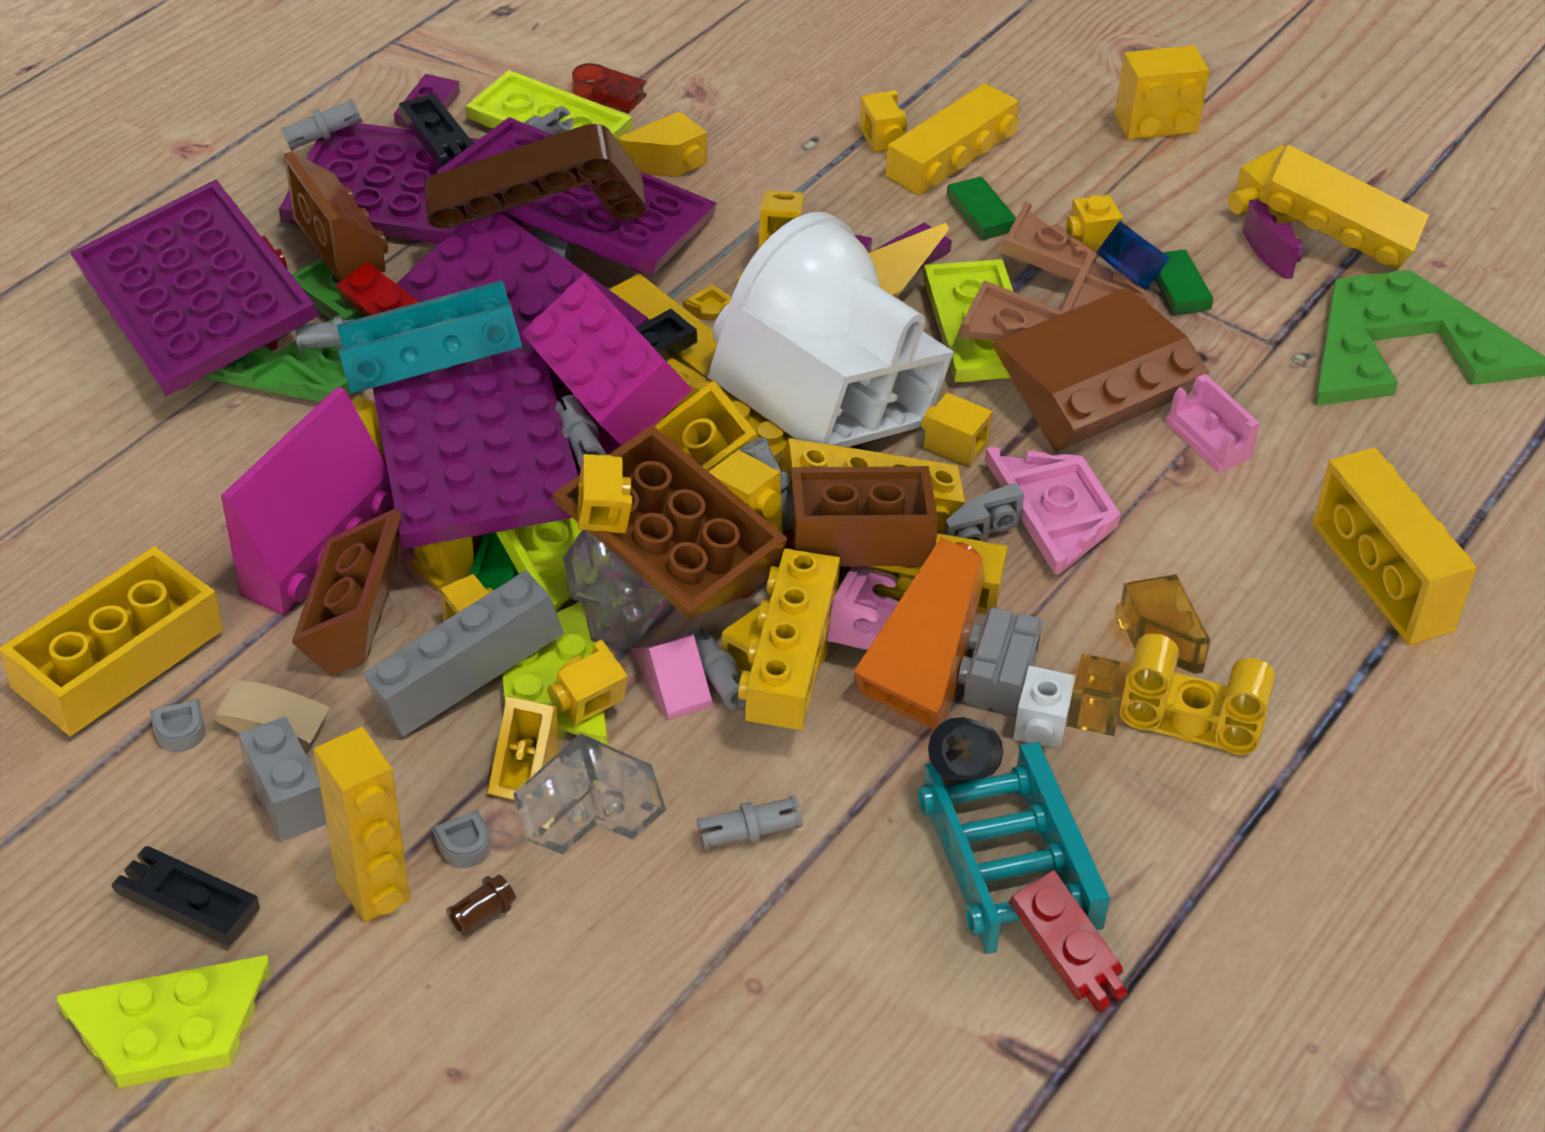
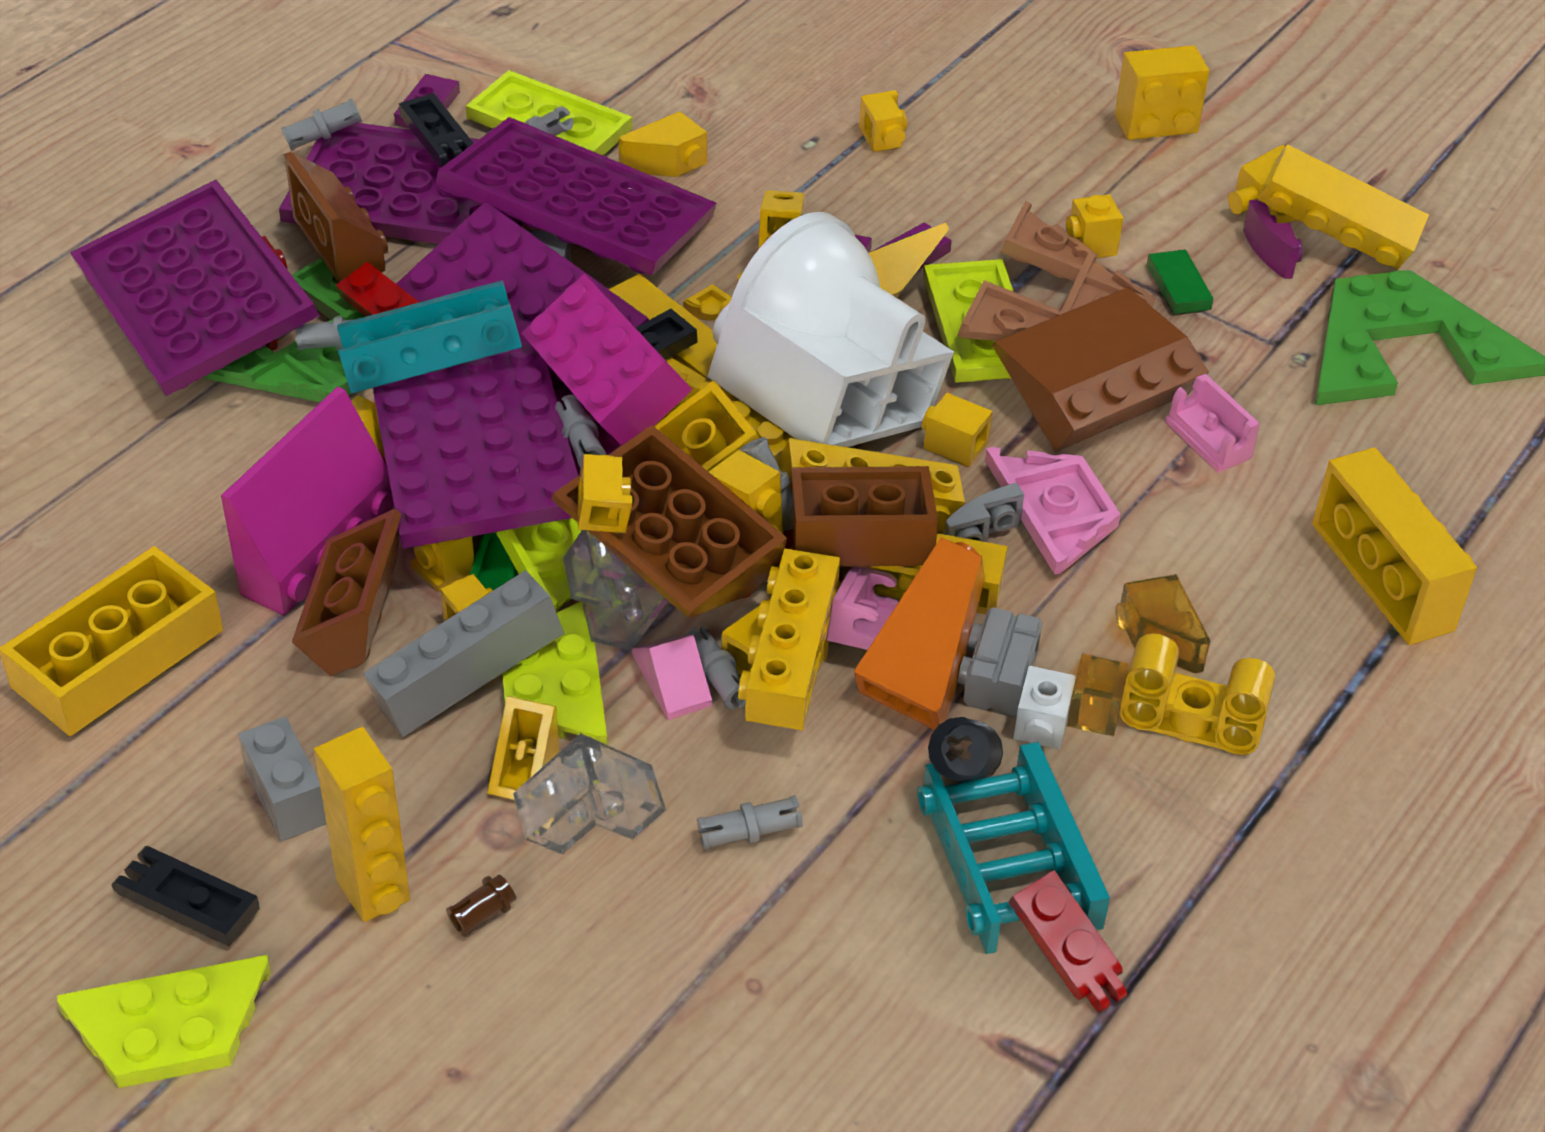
light grey tile [150,699,205,752] -> none
tan slope [213,680,330,753] -> none
reddish brown beam [424,124,646,229] -> none
light grey tile [431,810,491,868] -> none
yellow brick [547,639,628,725] -> none
clear red piece [572,63,647,114] -> none
yellow brick [885,83,1019,195] -> none
green tile [947,176,1016,240] -> none
clear blue brick [1096,221,1170,290] -> none

